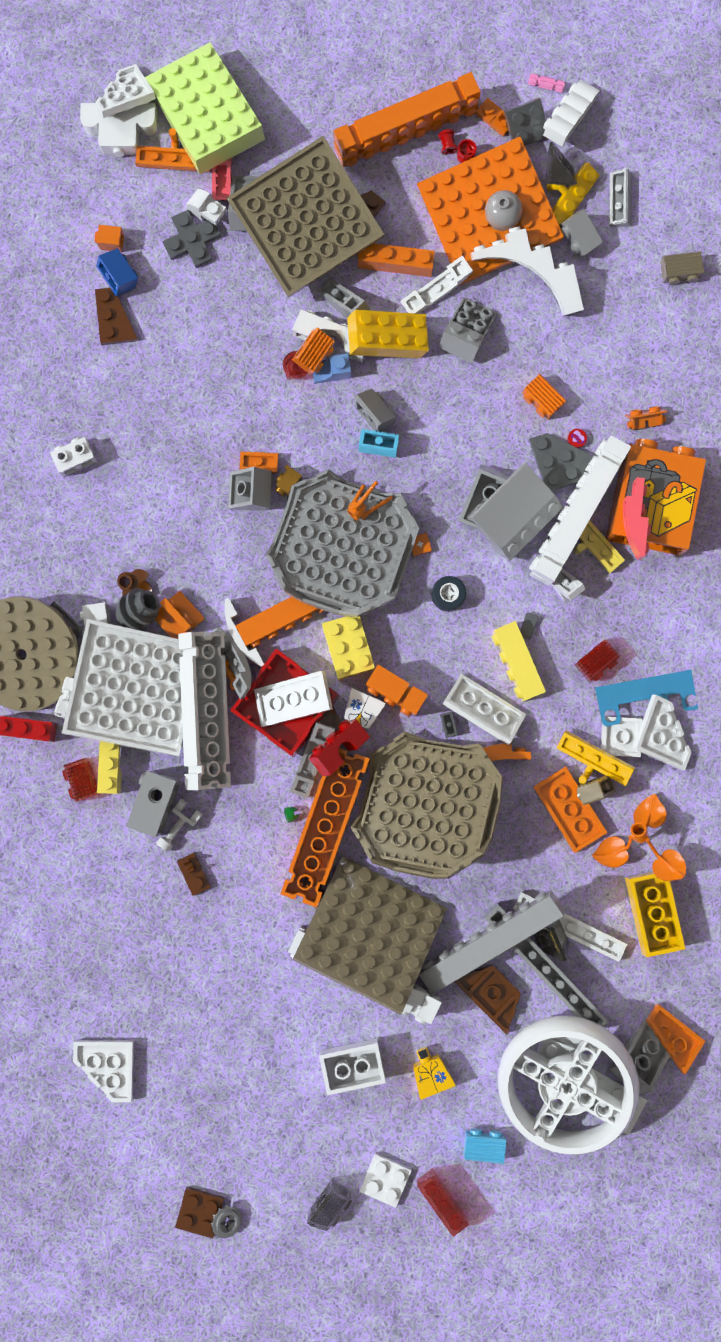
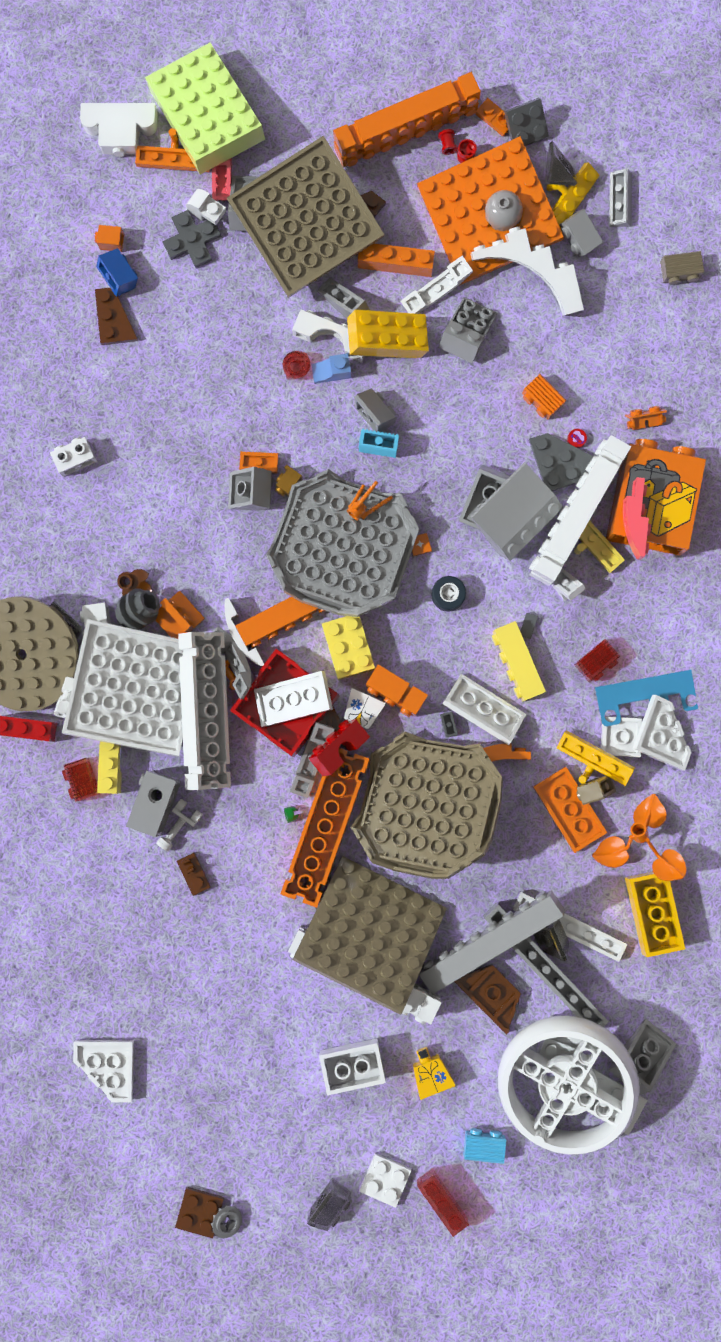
white plate [96,64,156,118] -> none
orange brick [292,328,335,374] -> none
bright pink axle [528,73,565,93] -> none
white brick [543,79,600,147] -> none
orange wing [646,1004,706,1074] -> none

